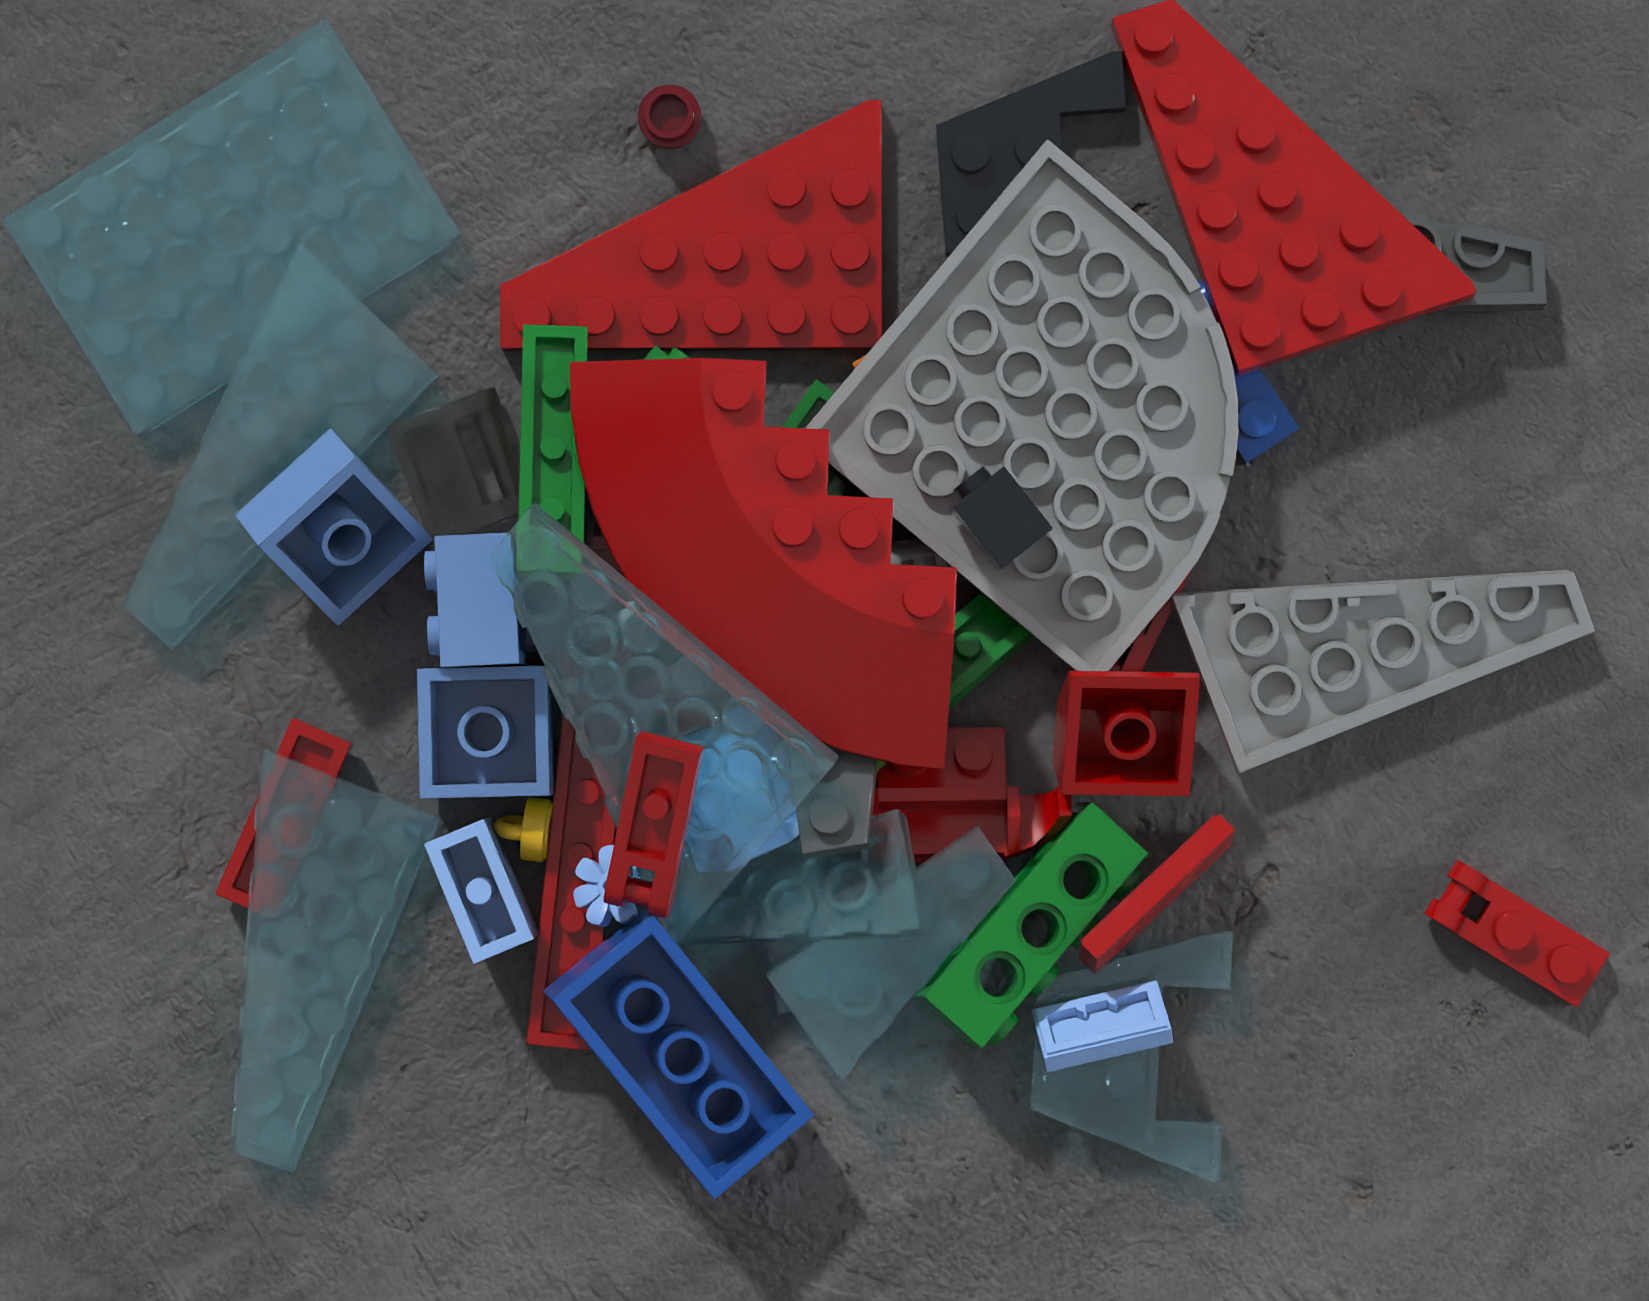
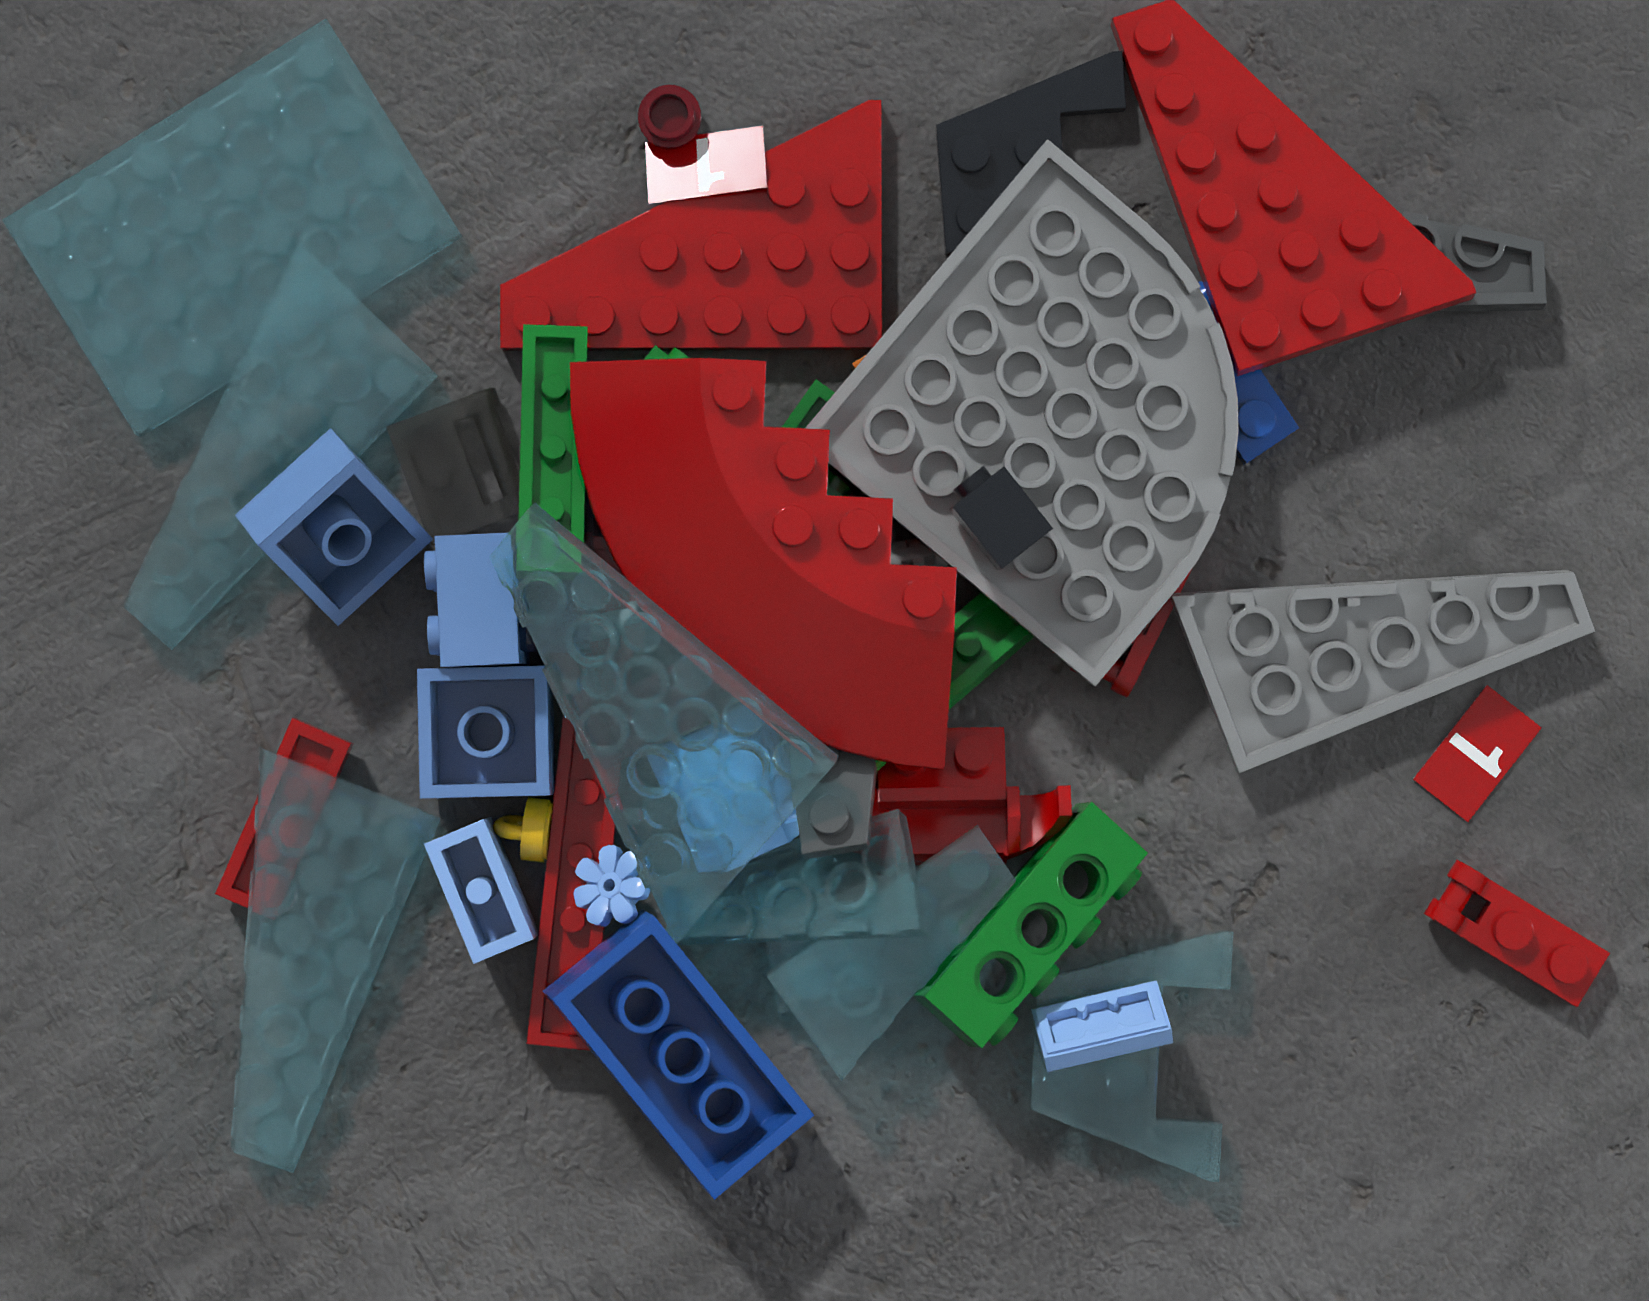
red plate [603,731,705,919] -> none
red slope [1052,671,1200,796] -> none
red tile [1079,814,1235,975] -> none
none -> sticker [645,126,767,204]
none -> red sticker [1413,685,1542,822]

